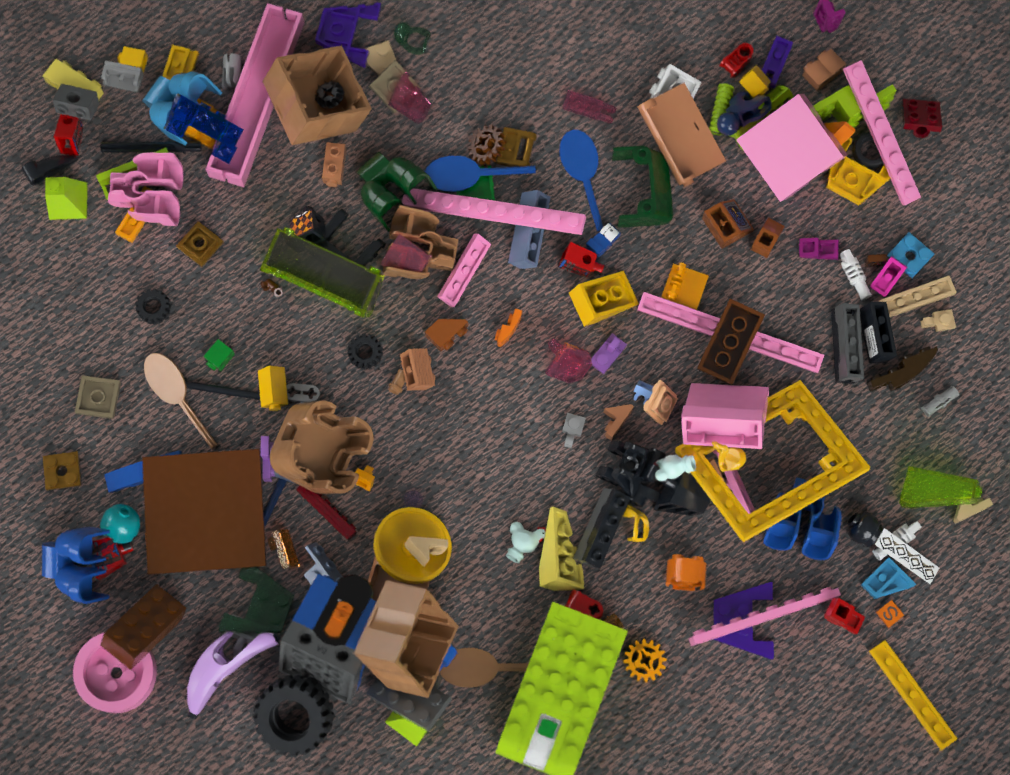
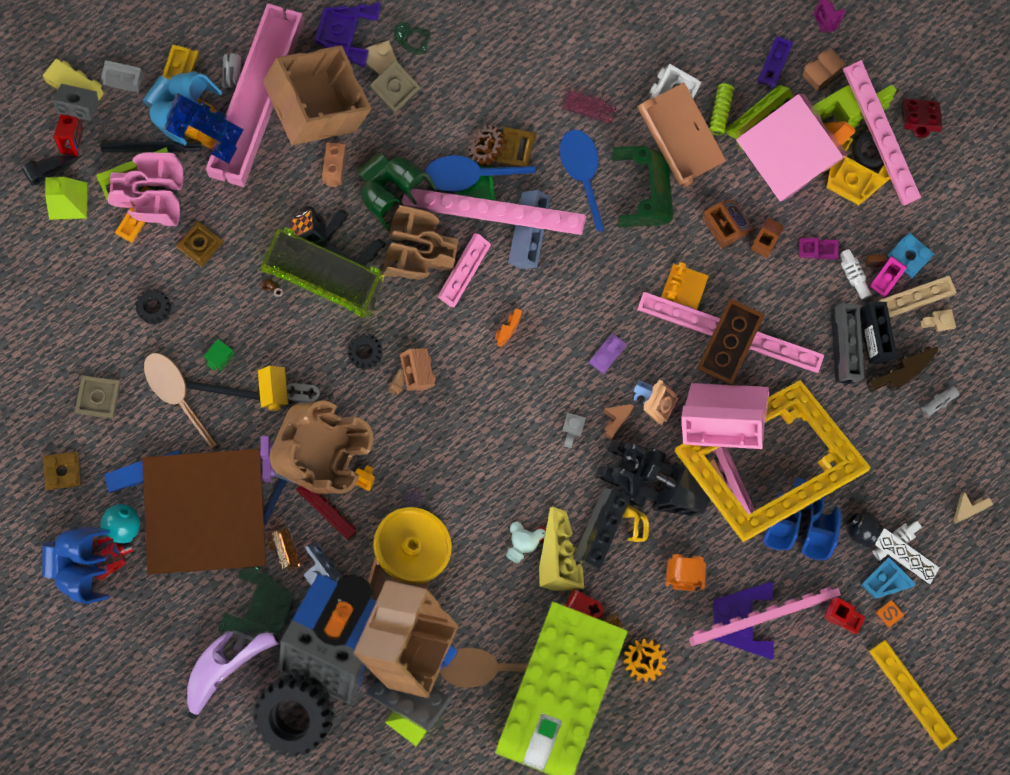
bright pink brick [73,633,157,713] -> none
reddish brown brick [100,584,187,670] -> none
yellow brick [118,46,148,74] -> none
black gear [315,80,344,109] -> none
clear pink slope [381,234,433,272] -> none
clear pink slope [388,72,431,124] -> none
tan slope [405,536,448,566] -> none
dark orange slope [425,319,468,352] -> none
clear pink piece [545,338,592,384] -> none
red torso [558,242,605,277] -> none
yellow slope [569,271,639,327] -> none
blue leg [585,223,621,259] -> none
light aqua animal [654,455,696,481] -> none
yellow piece [712,441,746,472] -> none
dark blue piece [717,91,772,136] -> none
red piece [719,43,754,79] -> none
yellow brick [739,65,771,98] -> none
clear neon green slope [899,466,983,508] -> none

